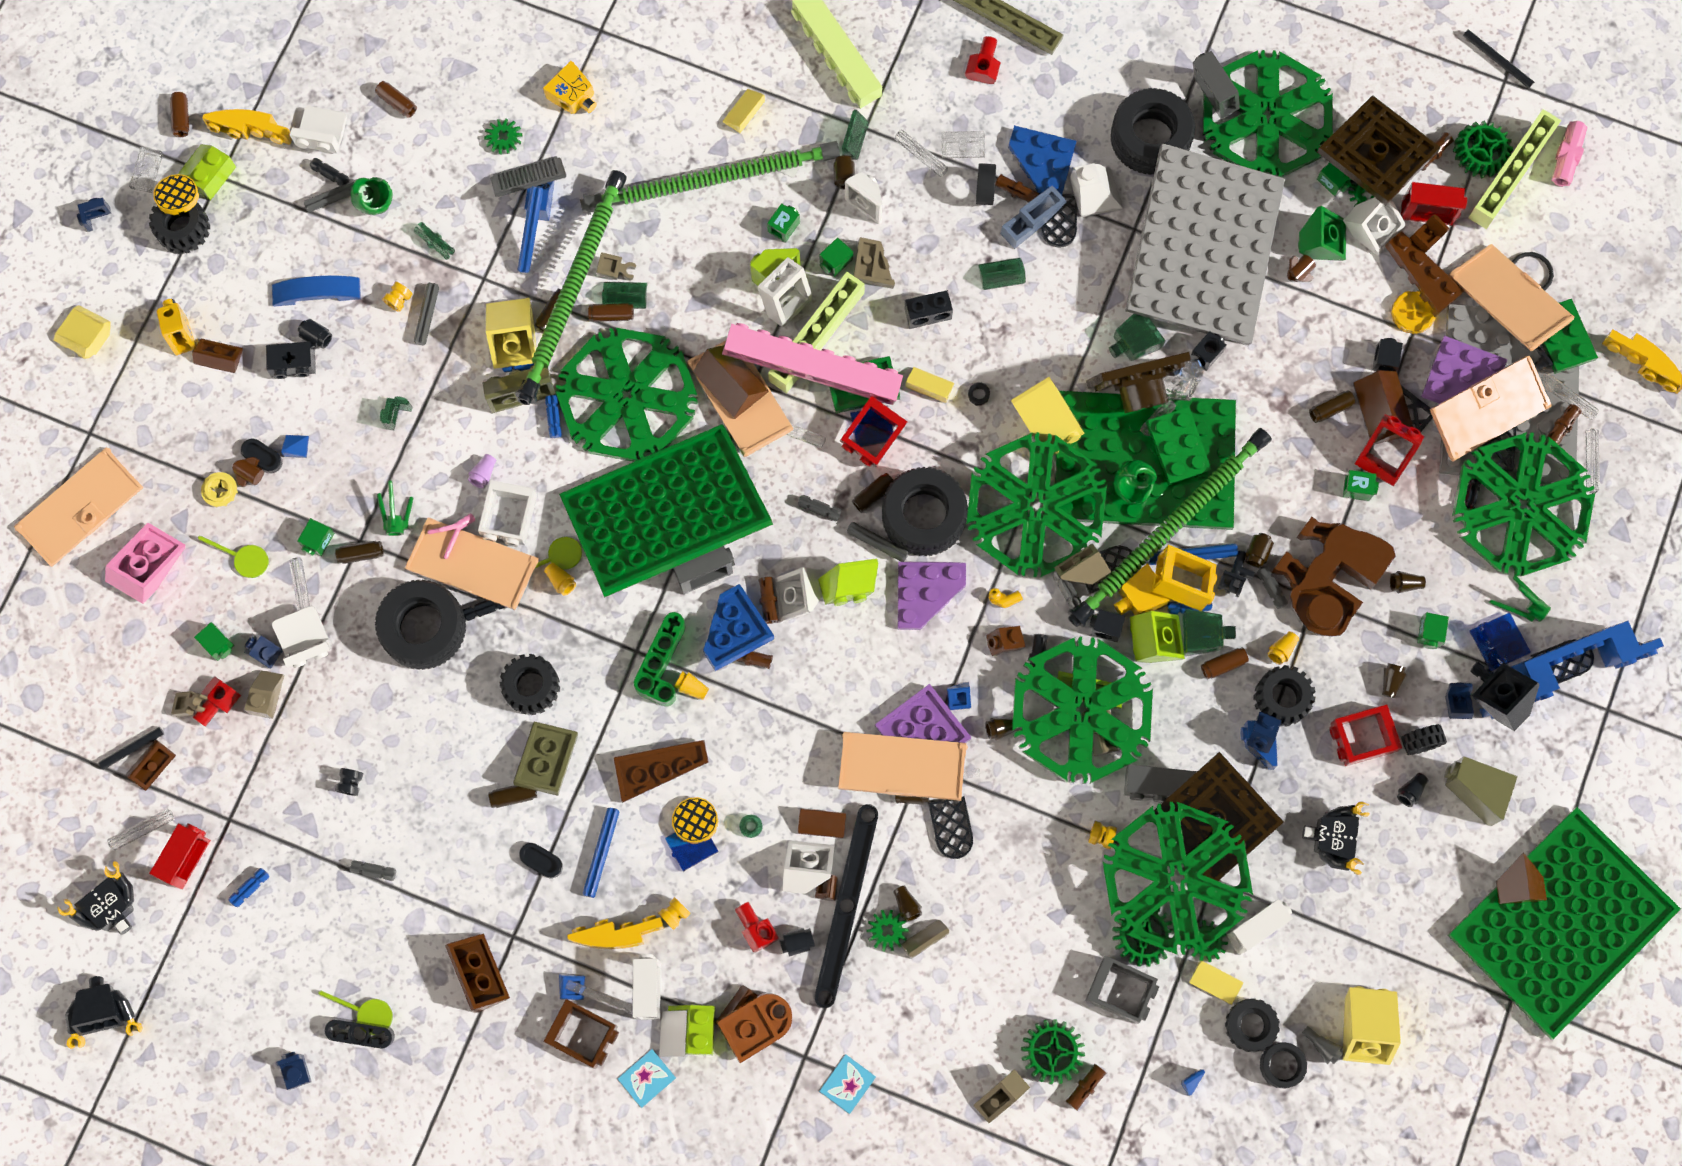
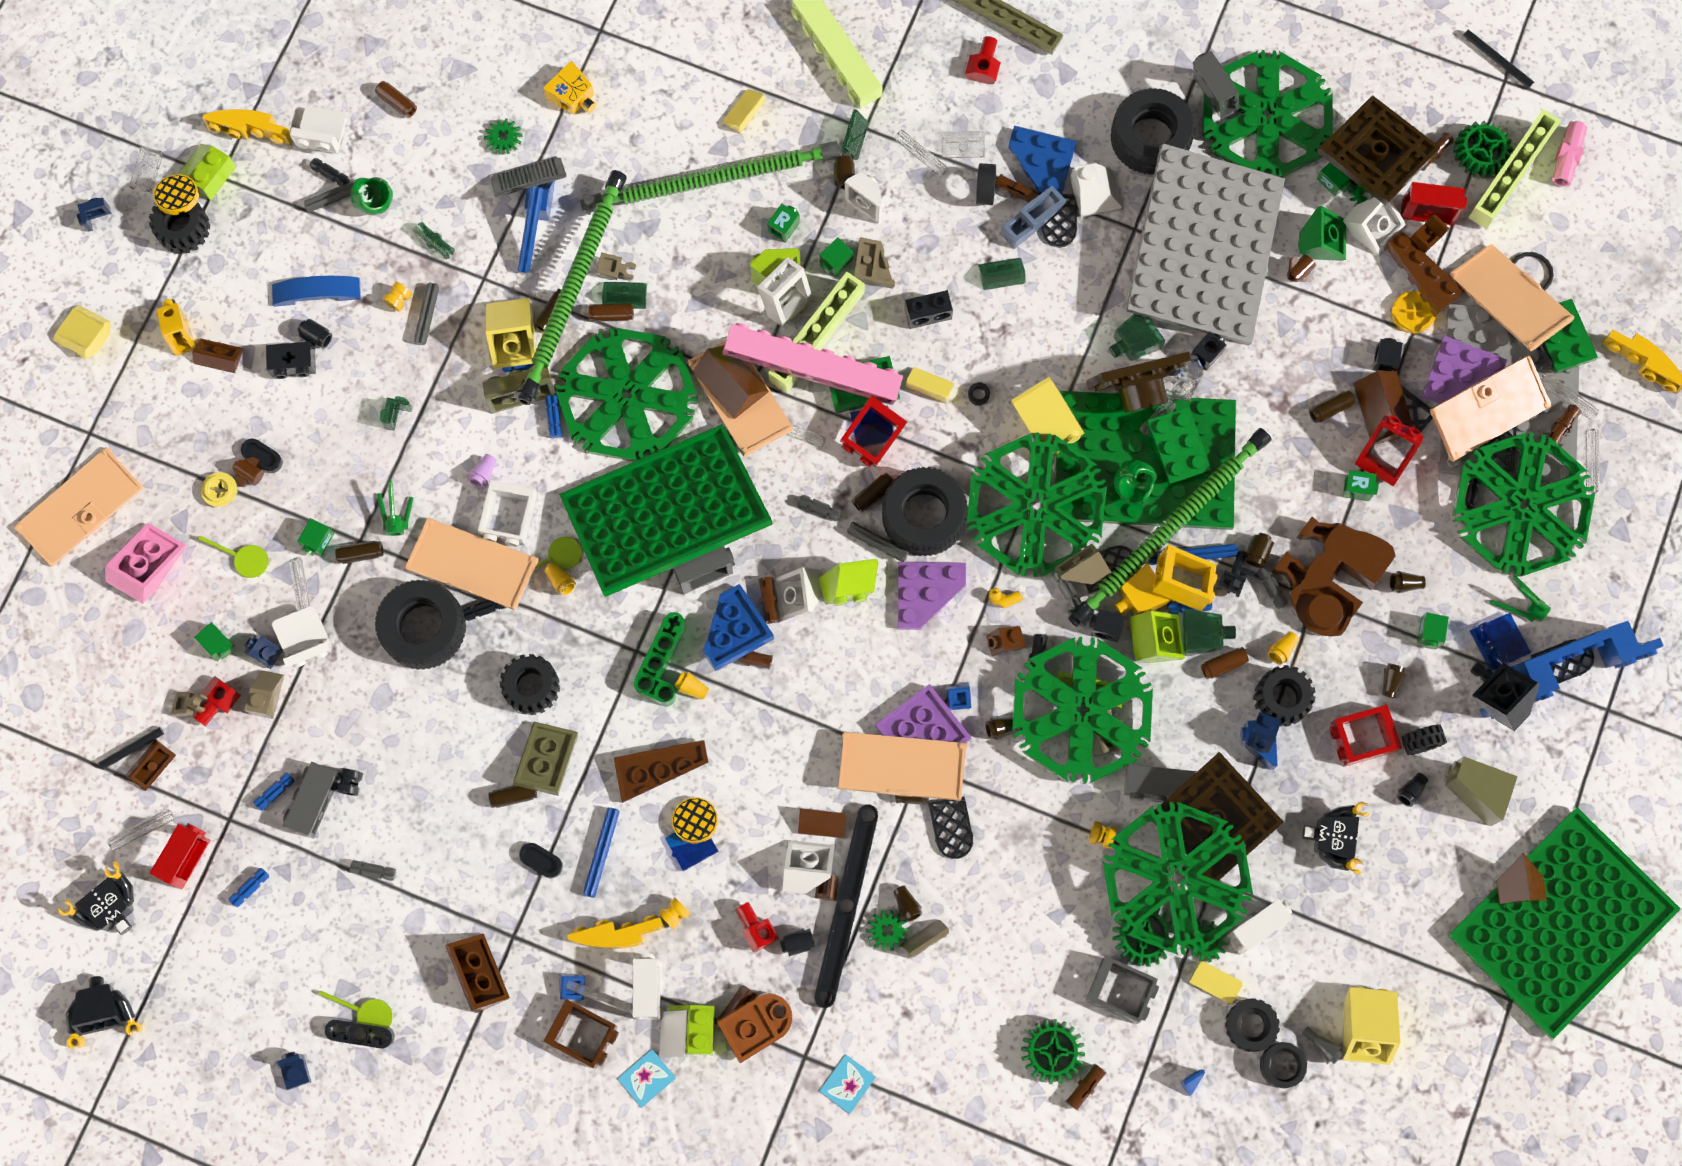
reddish brown piece [170,92,189,137] -> none
blue slope [281,435,309,458] -> none
bright pink plant [428,513,475,559] -> none
clear green plate [739,815,763,838] -> none
dark tan slope [973,1069,1030,1123] -> none
dark blue bracket [1445,682,1474,719] -> none
none -> blue axle [253,772,295,811]
none -> dark grey brick [283,761,340,839]

